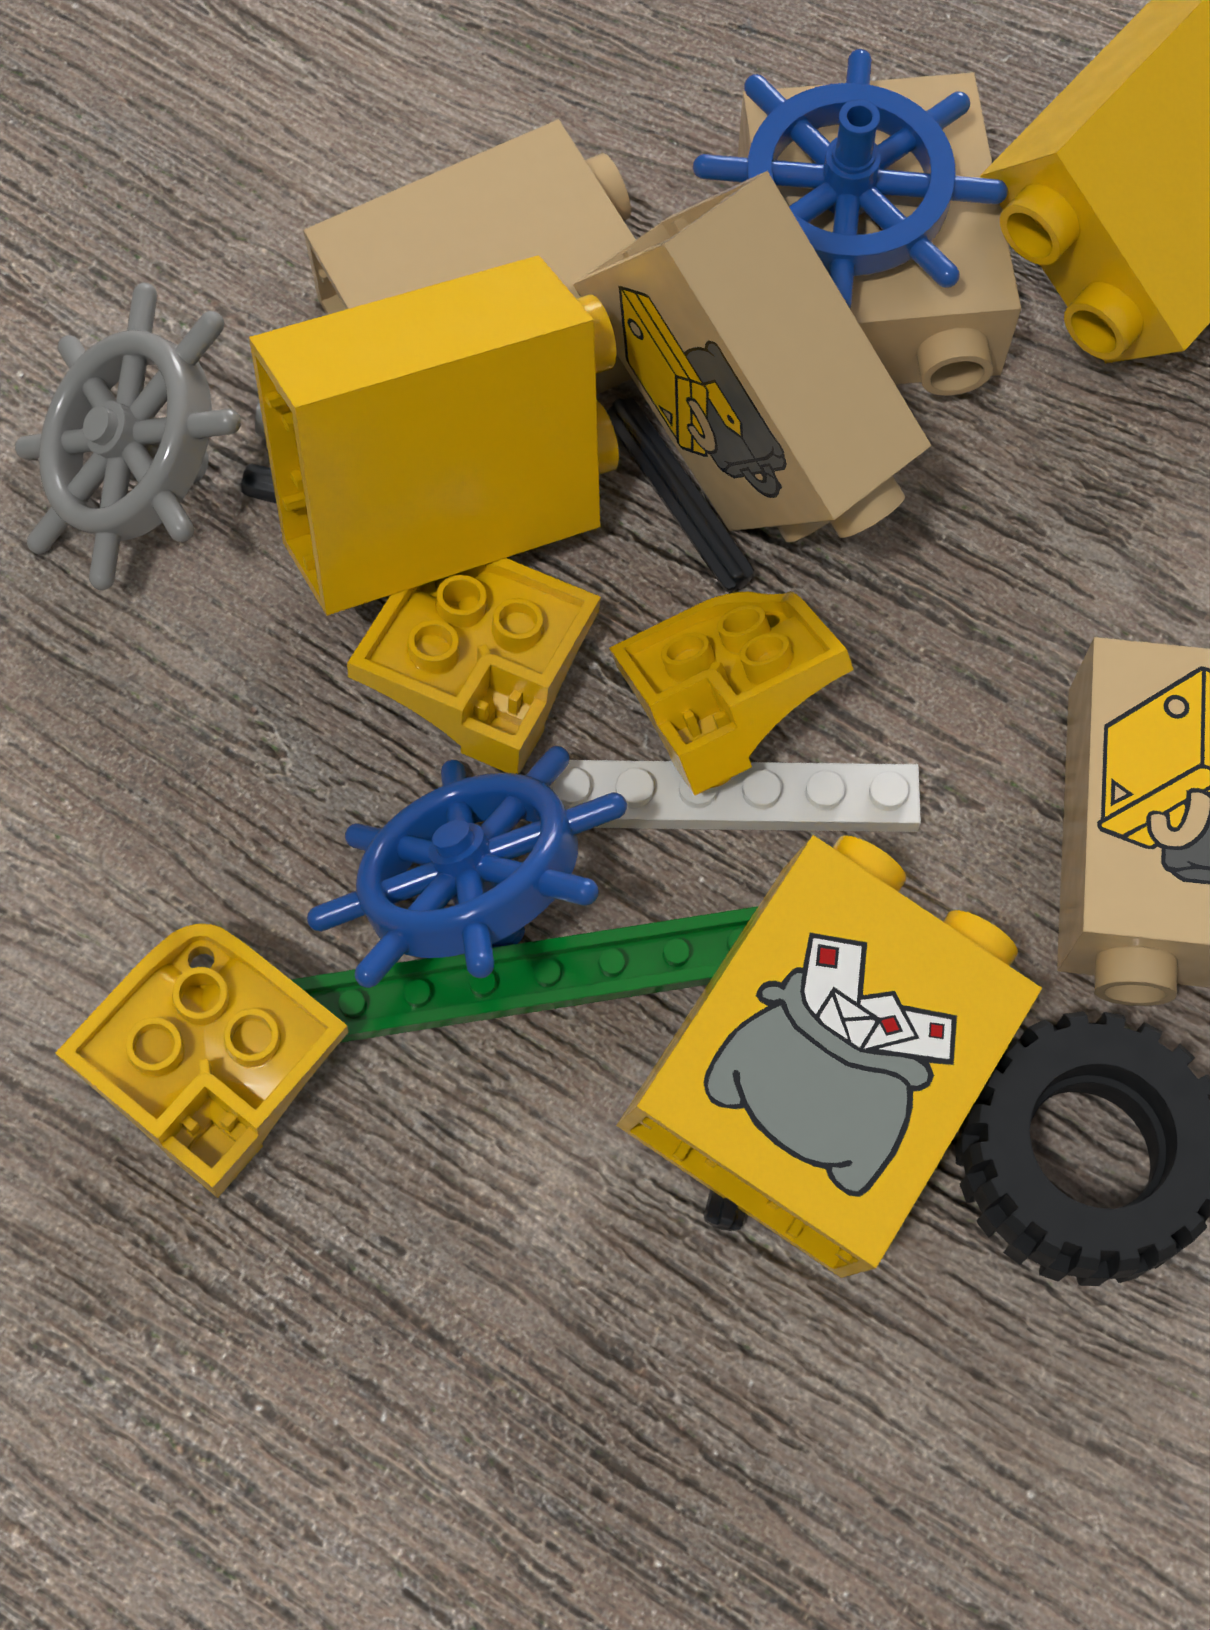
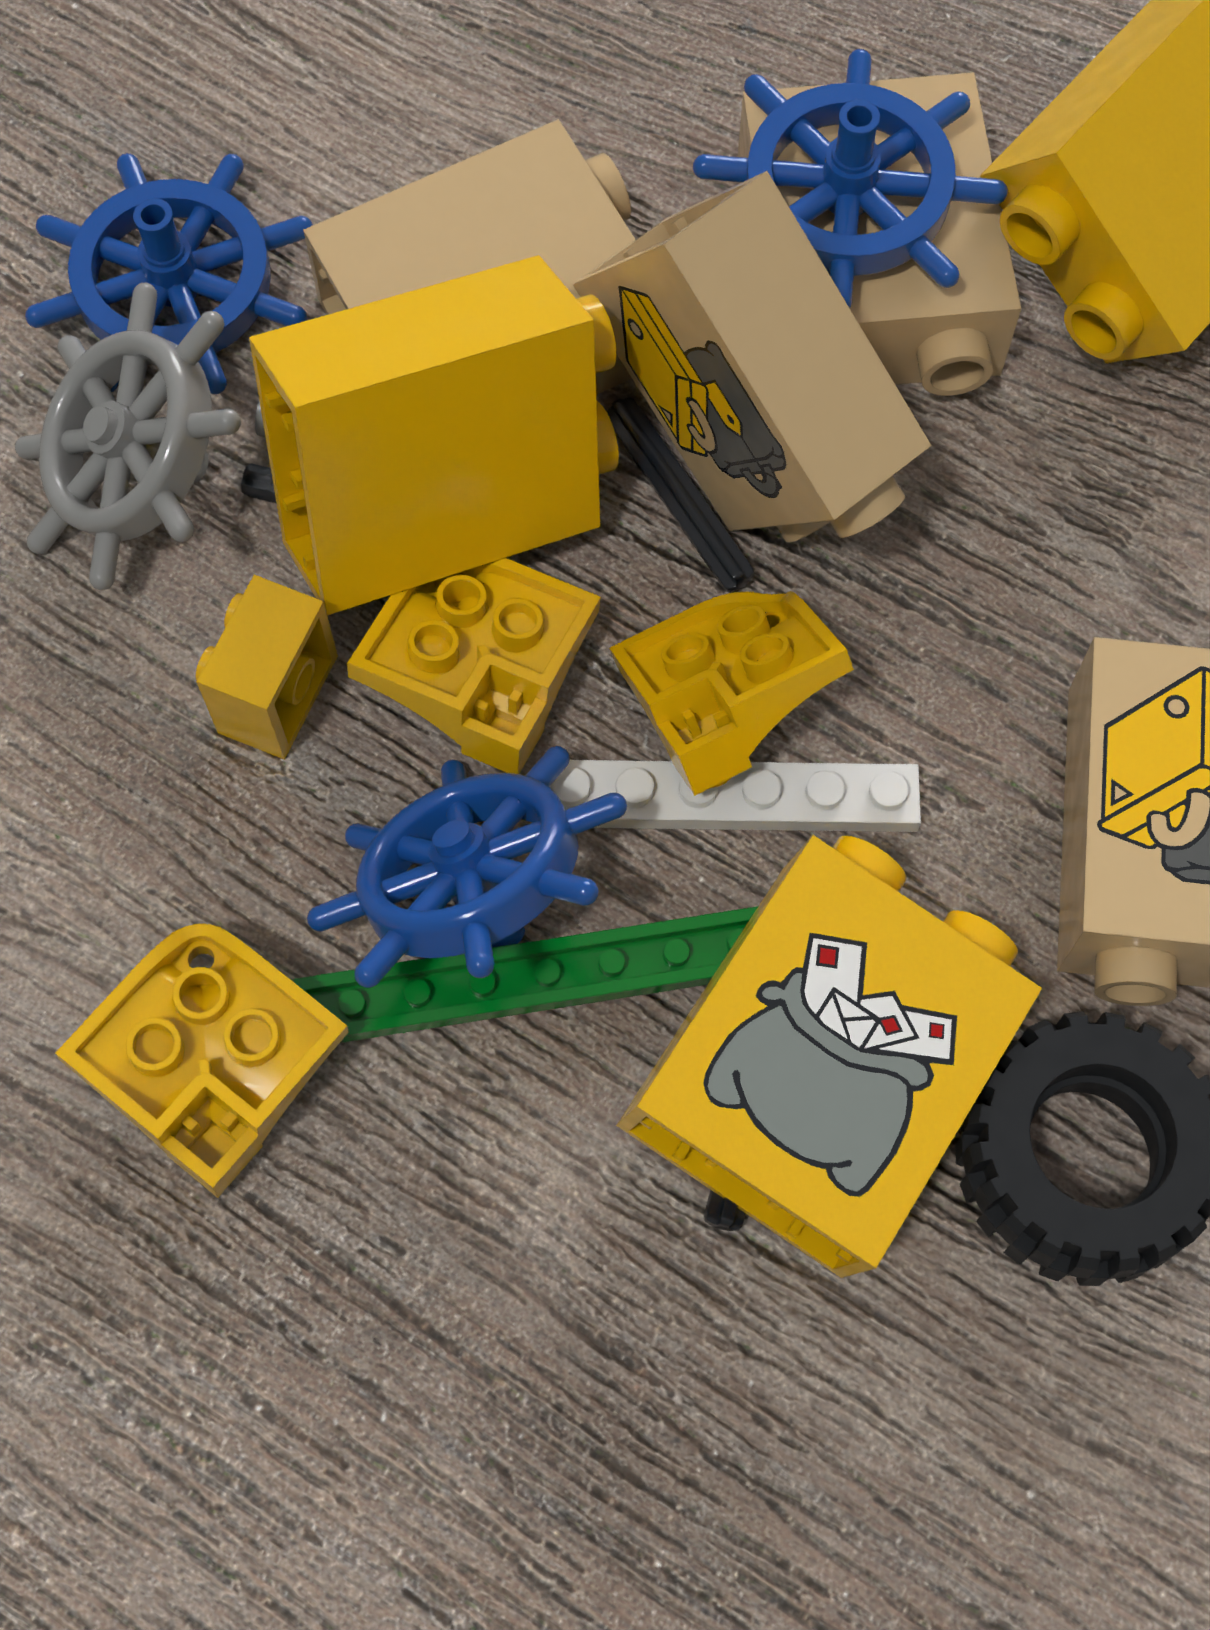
none -> blue piece [25,153,313,394]
none -> yellow brick [195,574,338,760]

